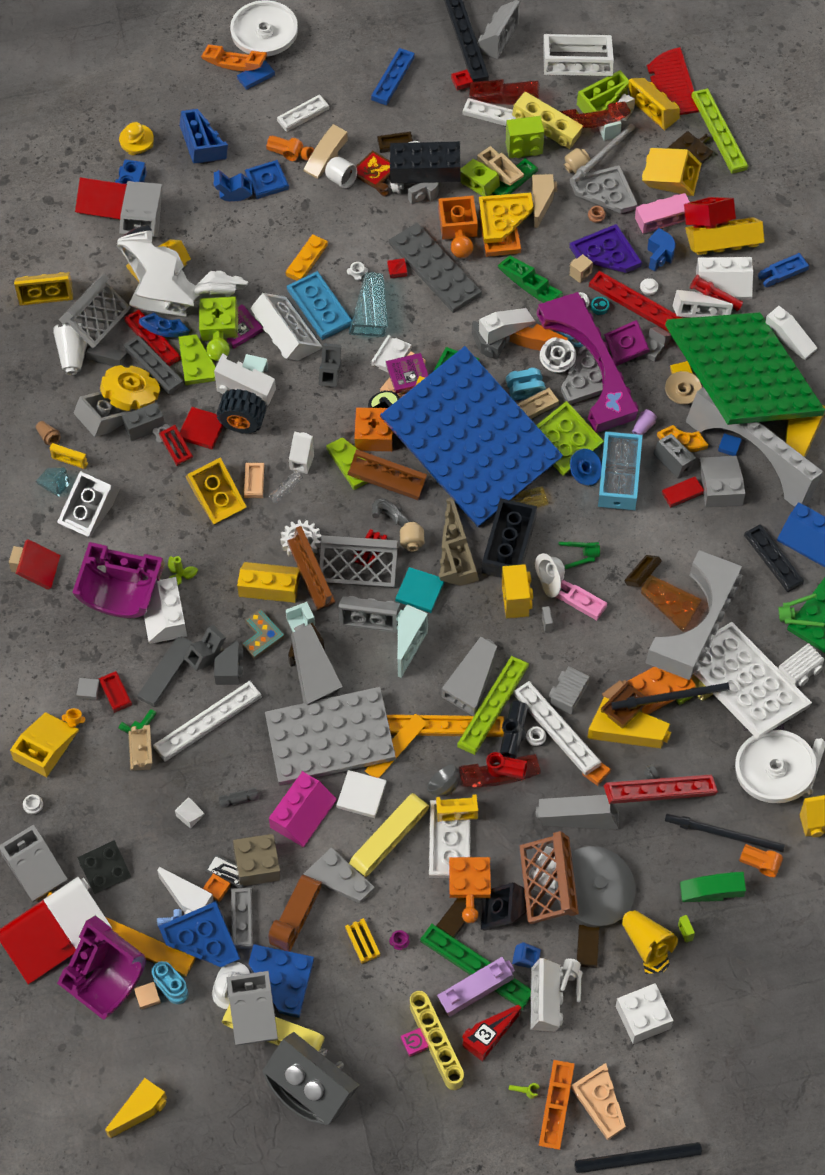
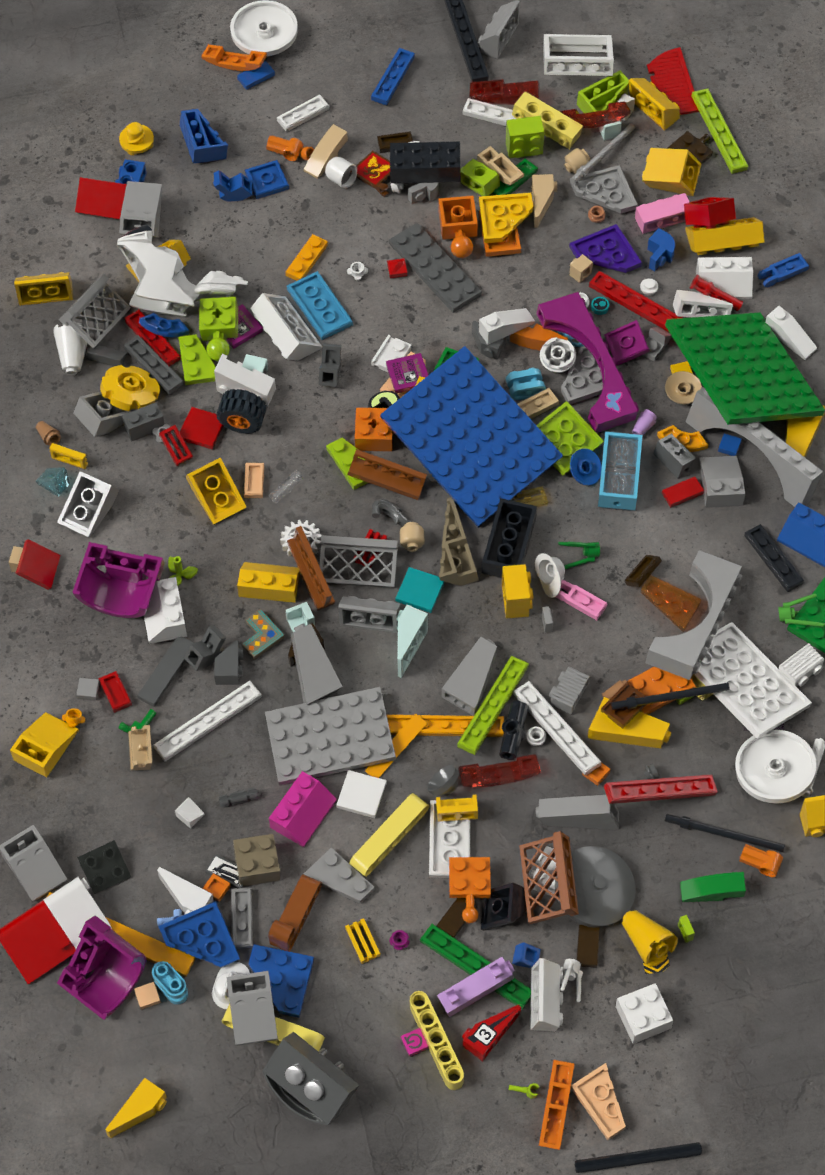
white plate [23,794,43,814] -> none
white slope [289,432,314,474] -> none
clear light blue slope [349,272,388,337] -> none
red plate [451,70,473,91] -> none
red piece [486,752,527,779] -> none
green slope [498,256,563,303] -> none

